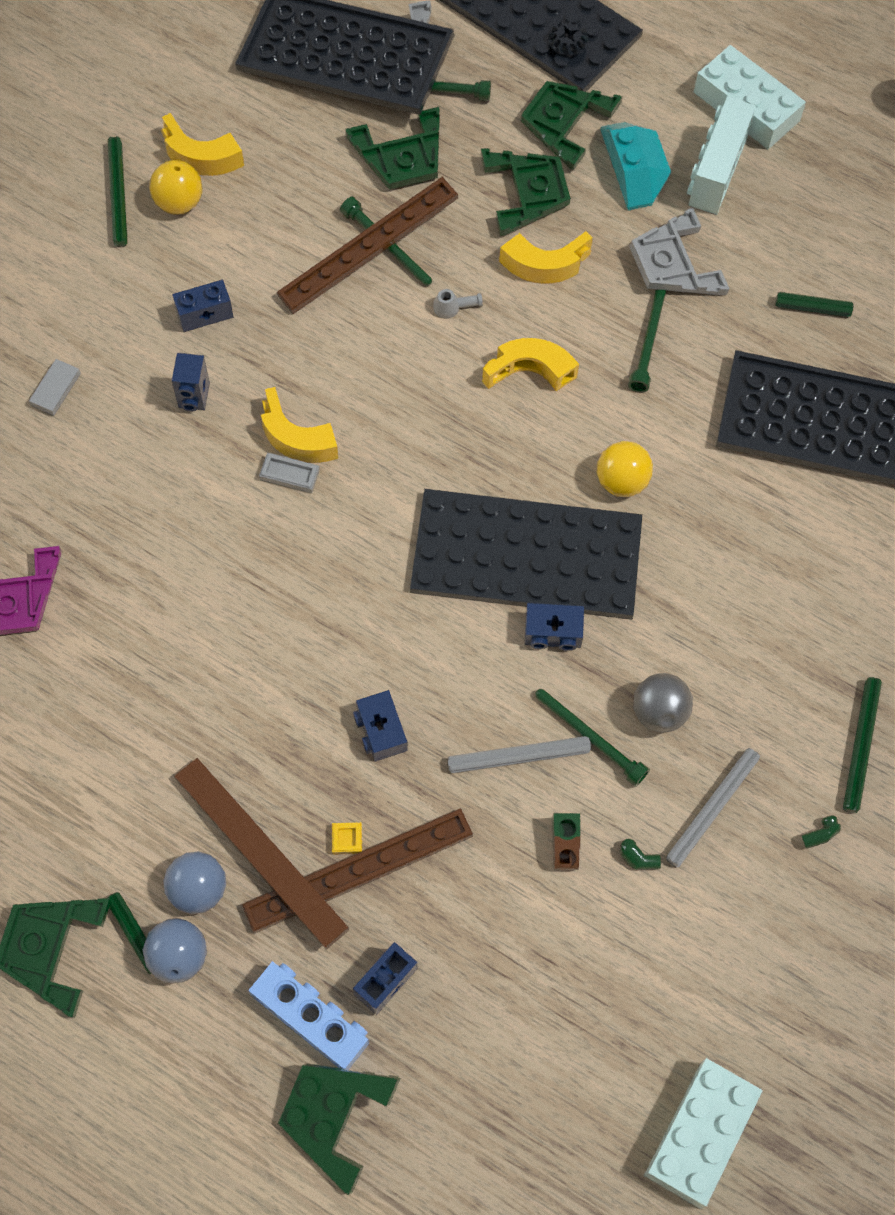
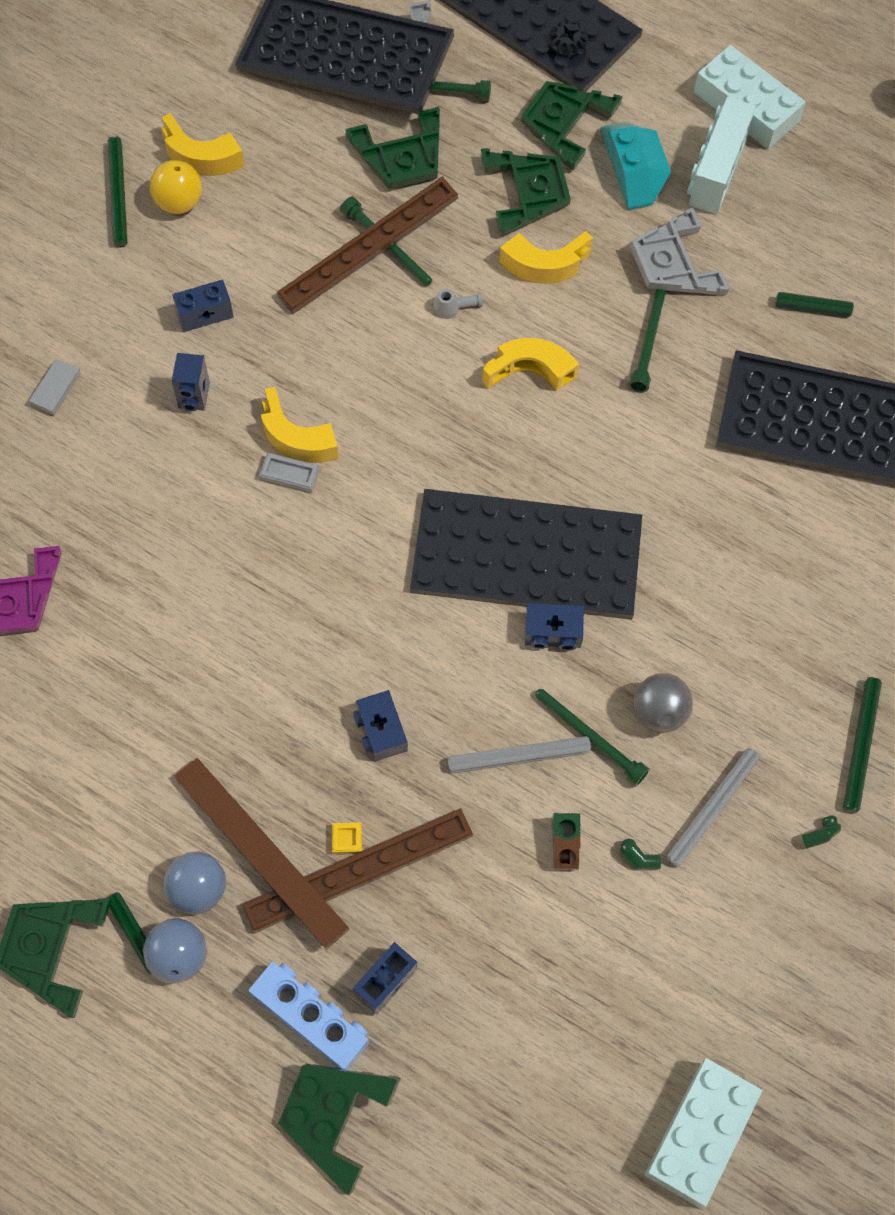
yellow piece [597,441,653,497] -> none

